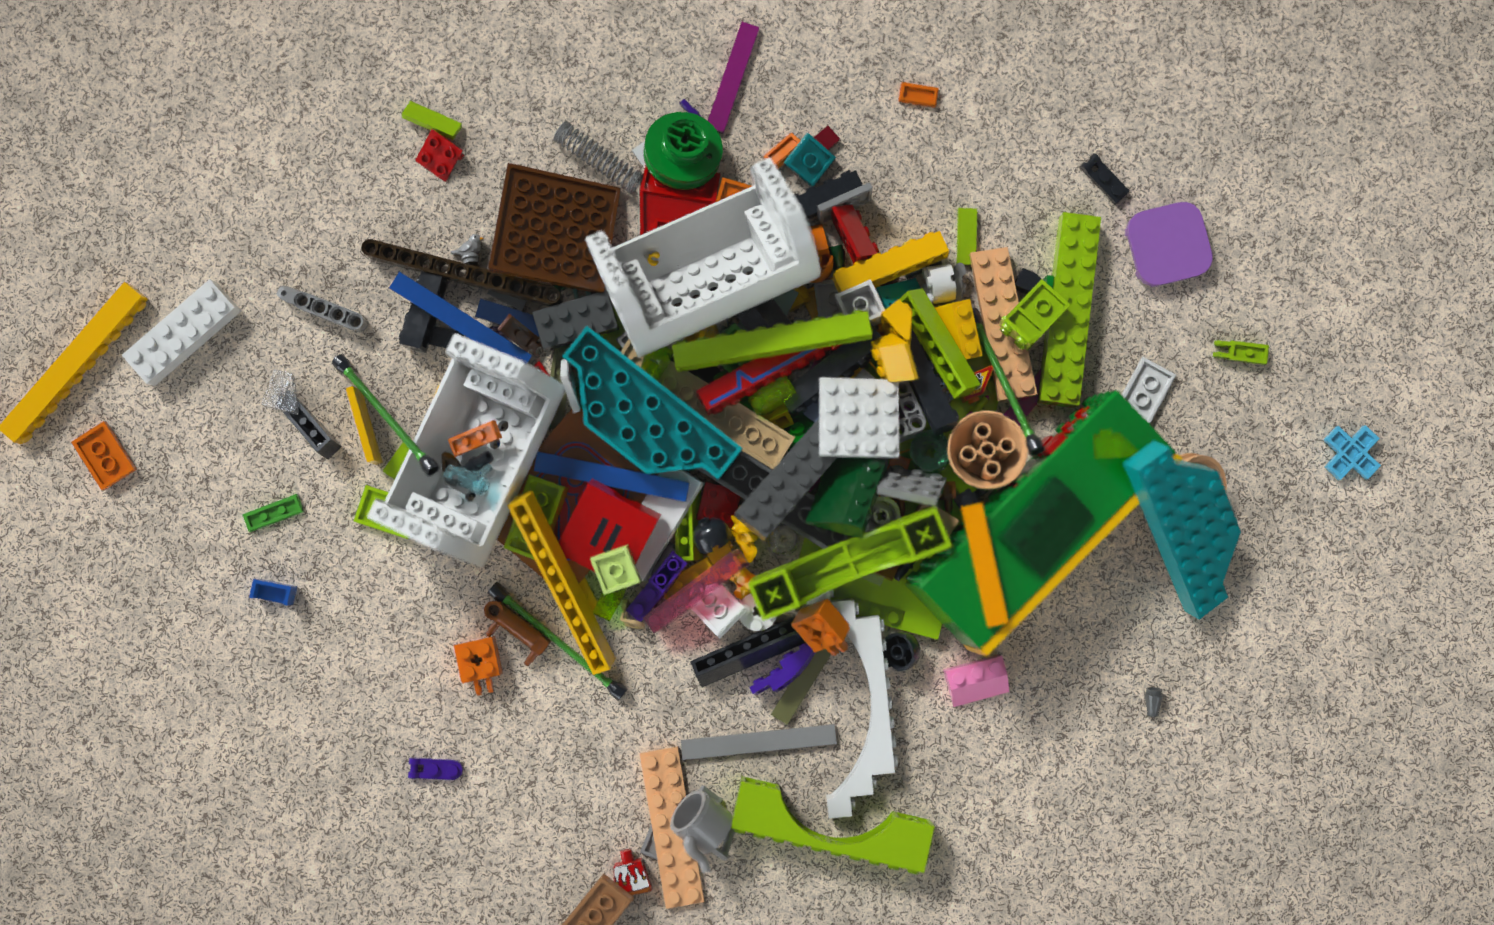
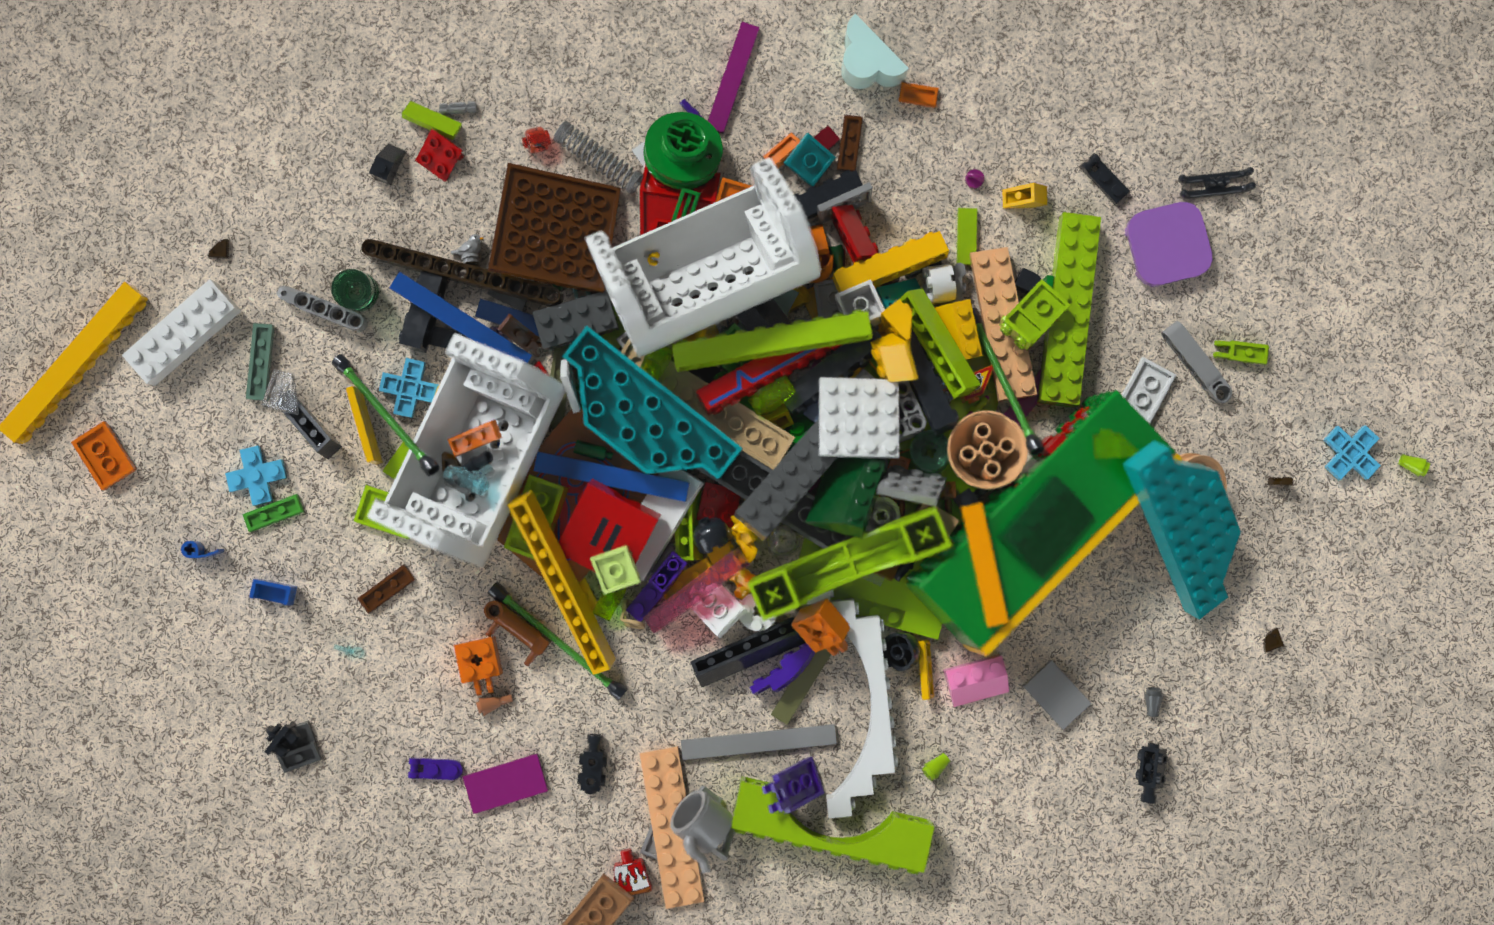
none -> blue panel [181,541,224,558]
none -> dark brown tile [208,239,229,259]
none -> medium azure plate [225,445,287,506]
none -> sand green plate [246,323,275,401]
none -> black hips [264,721,301,758]
none -> dark grey slope [273,720,321,773]
none -> clear green wheel [331,269,379,311]
none -> clear light blue hand [333,644,364,658]
none -> reddish brown tile [357,564,416,614]
none -> black slope [369,143,406,185]
none -> medium azure plate [379,358,439,418]
none -> light grey axle [439,101,477,115]
none -> magenta tile [463,753,549,814]
none -> nougat cone [476,694,513,716]
none -> clear red head [522,126,551,154]
none -> dark green cylinder [573,440,613,461]
none -> black brick [577,734,607,794]
none -> green tile [671,187,701,222]
none -> dark purple tile [762,756,824,814]
none -> reddish brown tile [837,114,863,172]
none -> light aqua brick [841,13,909,89]
none -> yellow tile [918,640,934,700]
none -> lime cone [921,753,951,781]
none -> magenta tile [965,169,985,189]
none -> yellow slope [1002,183,1048,209]
none -> light grey tile [1023,660,1091,730]
none -> black brick [1135,743,1168,804]
none -> light grey piece [1161,321,1232,404]
none -> black piece [1178,167,1256,199]
none -> dark brown tile [1263,627,1284,652]
none -> dark brown tile [1268,477,1293,486]
none -> lime cone [1398,454,1430,477]

